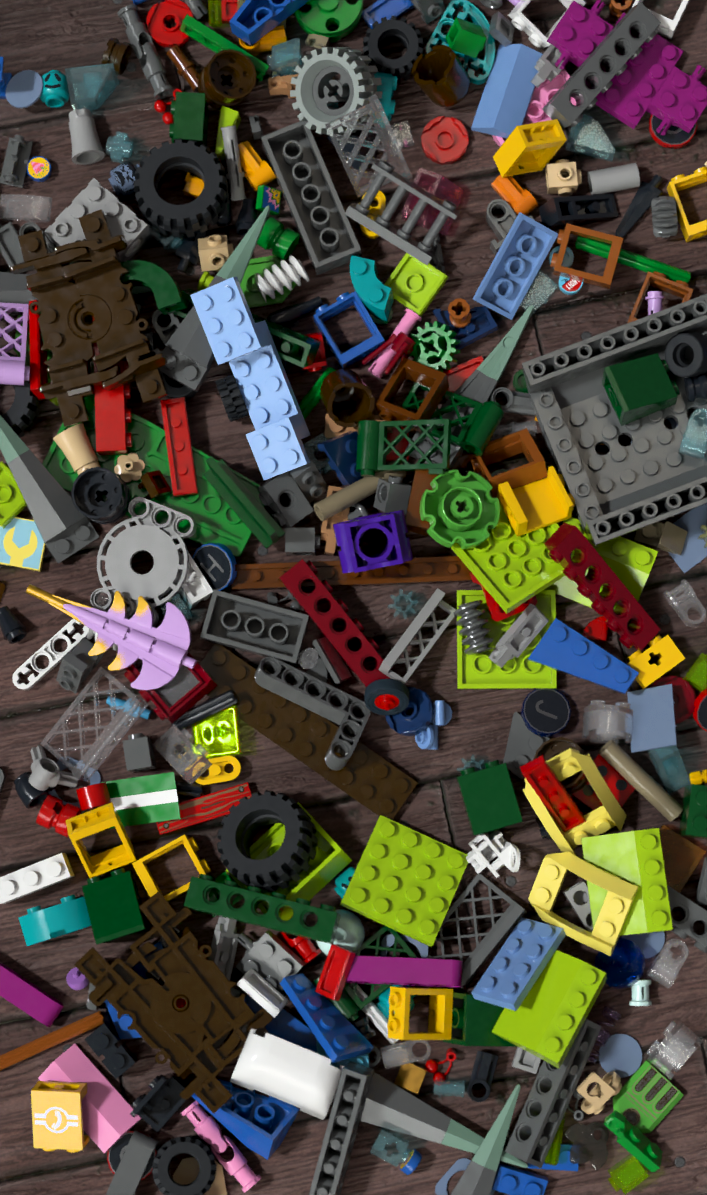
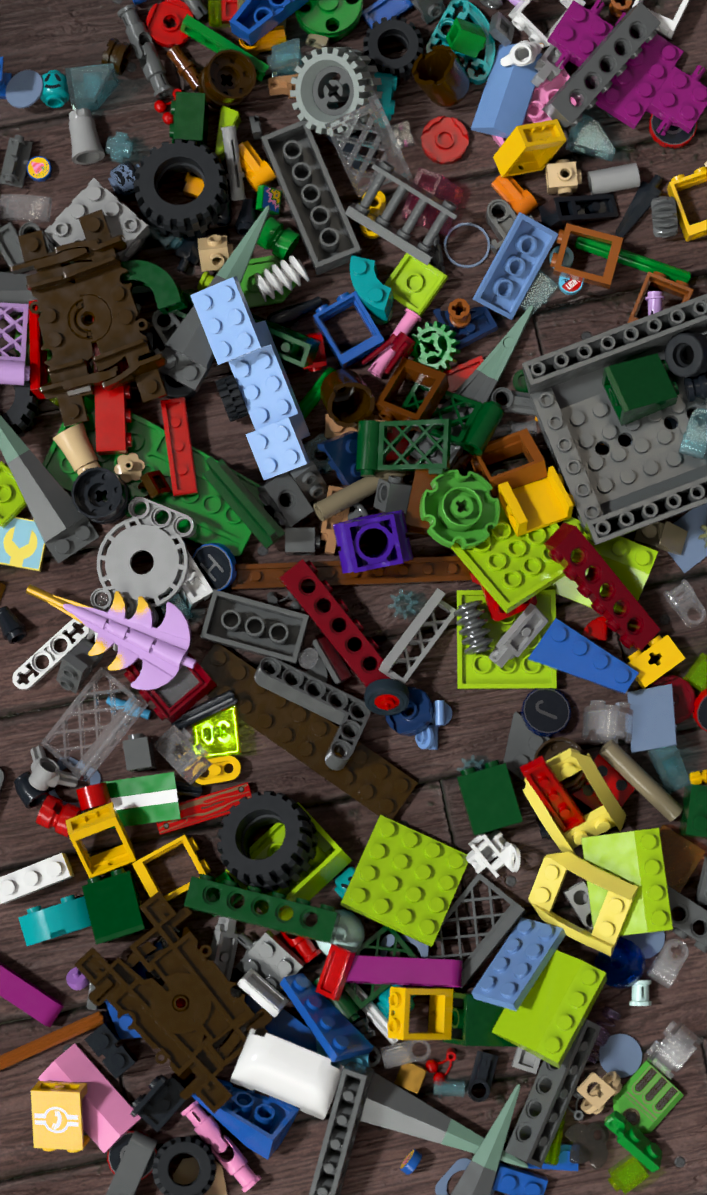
clear light blue brick [370,1127,411,1167] -> none
none -> sand blue piece [444,223,490,268]
none -> white animal [500,40,544,67]

